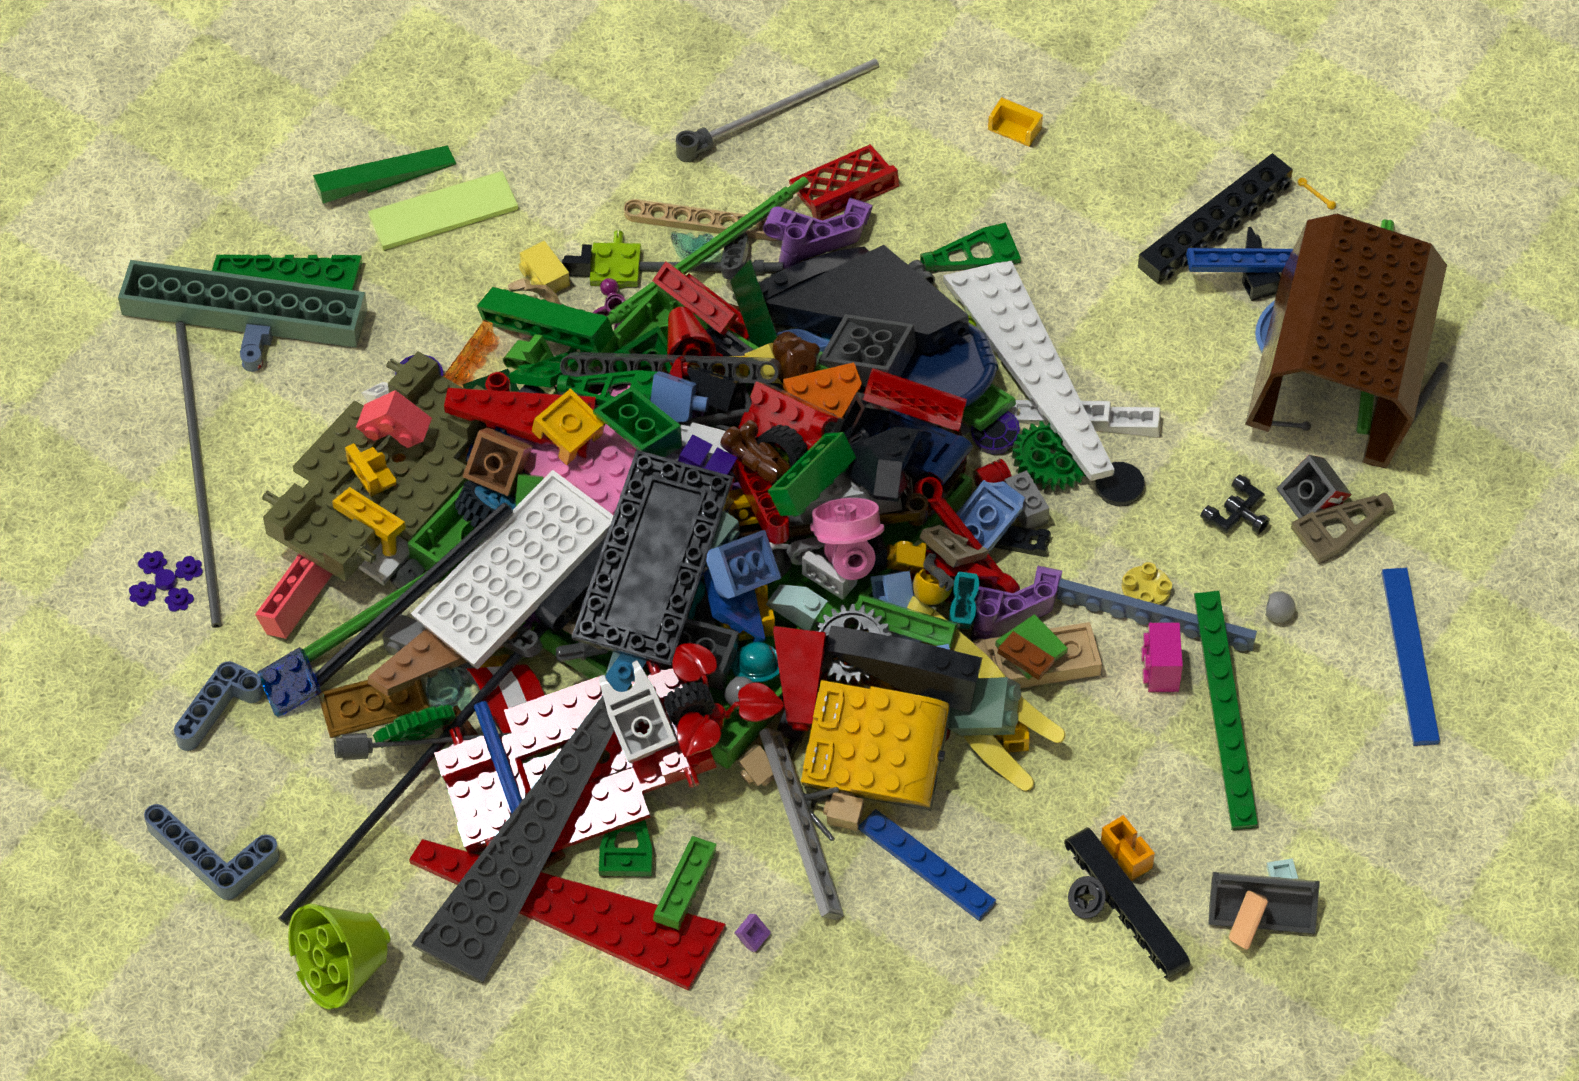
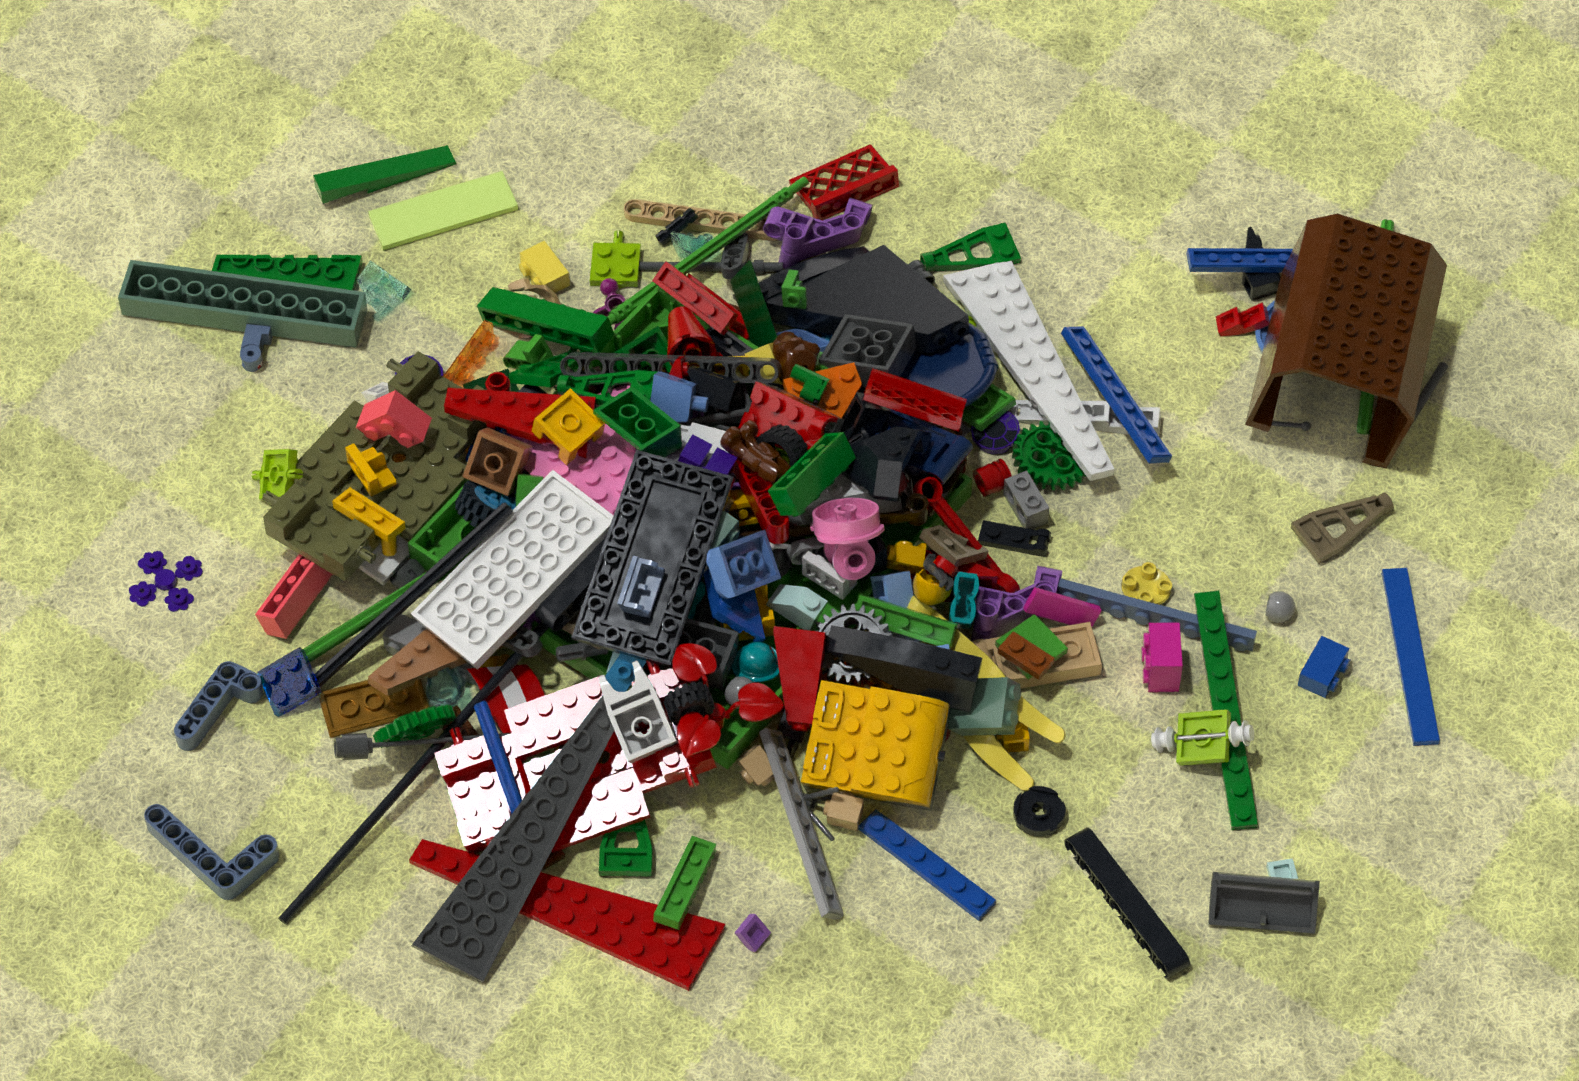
dark grey piece [175,322,222,628] -> none
lime cone [288,904,390,1009] -> none
black panel [561,244,592,277] -> none
flat silver piece [676,58,879,162] -> none
medium blue slope [945,480,1025,563] -> none
yellow panel [988,97,1043,147] -> none
black gear [1068,876,1108,919] -> none
black tile [1095,462,1145,506] -> none
light orange piece [1101,815,1155,881] -> none
black brick [1138,153,1293,284] -> none
black piece [1200,474,1270,535] -> none
light nougat slope [1229,891,1268,949] -> none
dark grey slope [1276,454,1352,519] -> none
yellow hinge [1297,178,1336,209] -> none
none -> lime plate [251,449,303,500]
none -> clear light blue slope [356,260,412,321]
none -> sand blue hinge [617,556,665,618]
none -> black axle [656,208,698,245]
none -> bright green bracket [781,270,808,309]
none -> green piece [790,364,830,406]
none -> red tile [933,555,958,577]
none -> black plate [1013,786,1066,836]
none -> dark pink tile [1023,587,1102,627]
none -> blue tile [1061,326,1172,464]
none -> lime plate [1151,710,1254,766]
none -> red slope [1215,302,1270,336]
none -> blue brick [1298,636,1351,698]

